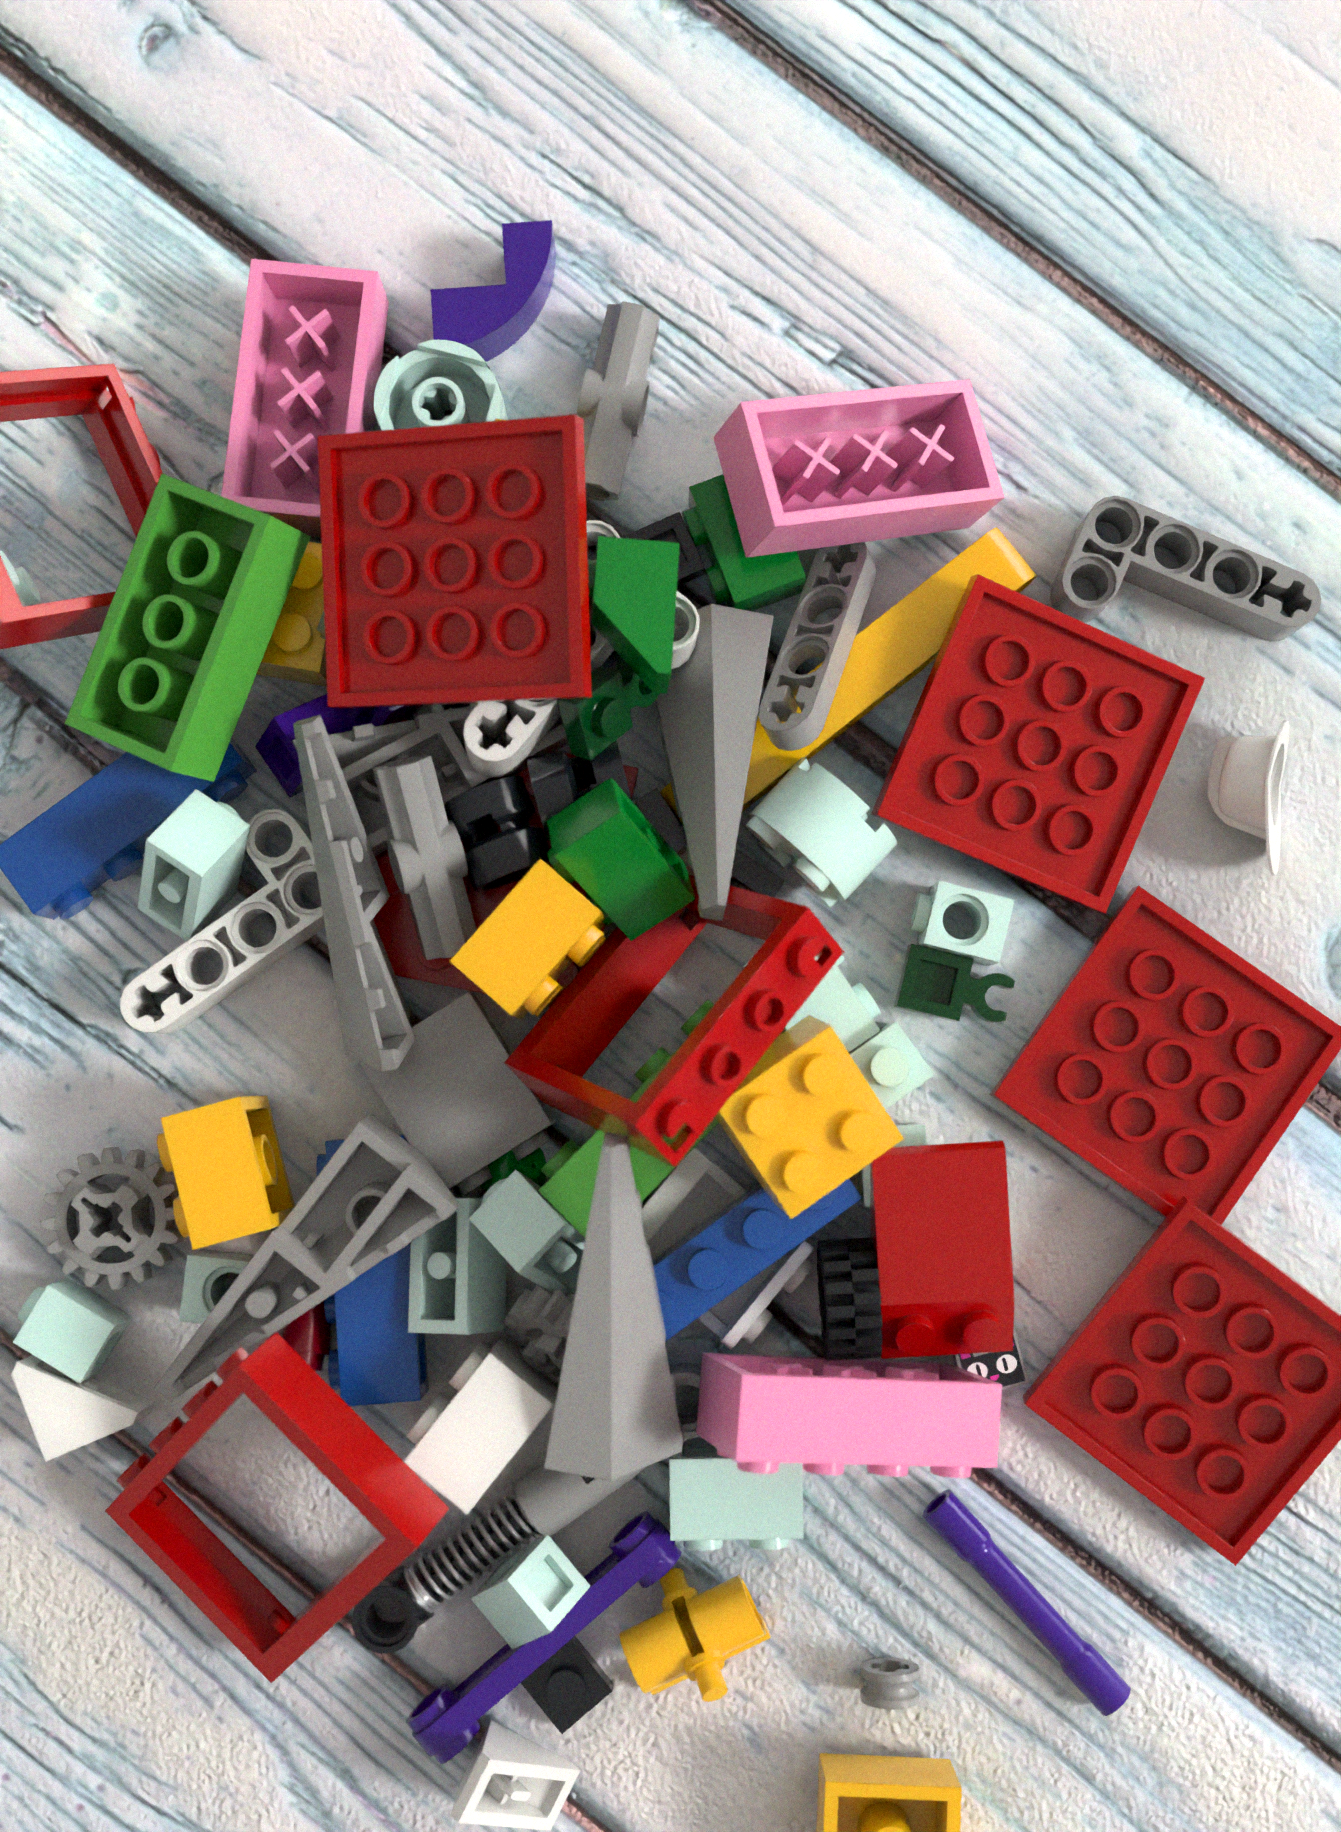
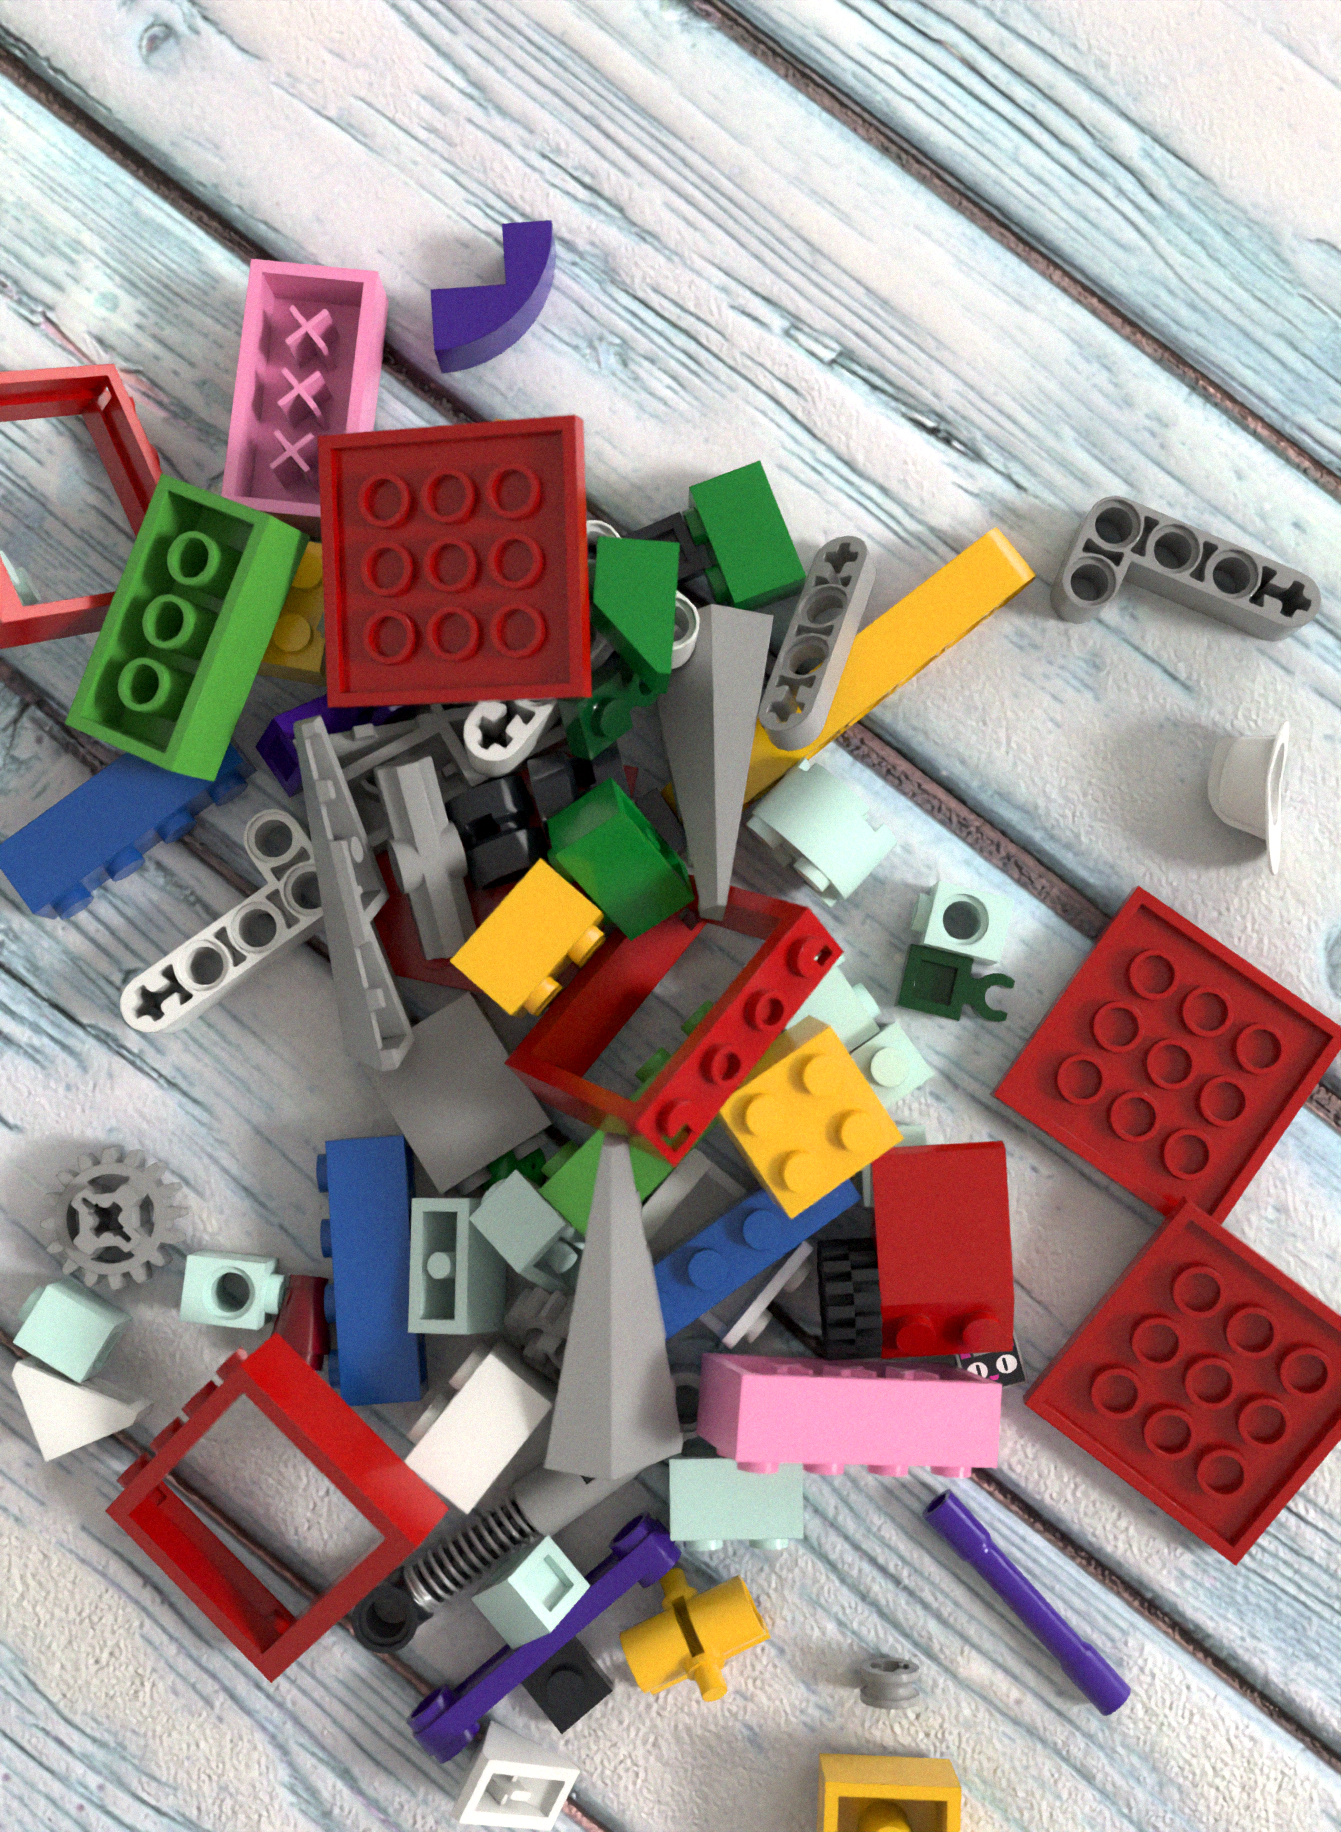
light aqua brick [138,789,250,941] -> none
light grey wedge [154,1114,460,1401] -> none
yellow brick [157,1096,295,1250] -> none
light aqua brick [374,339,508,431] -> none
light grey piece [577,301,660,502] -> none
bright pink brick [713,379,1005,558] -> none
black plate [730,848,785,898] -> none
red plate [871,574,1205,914] -> none

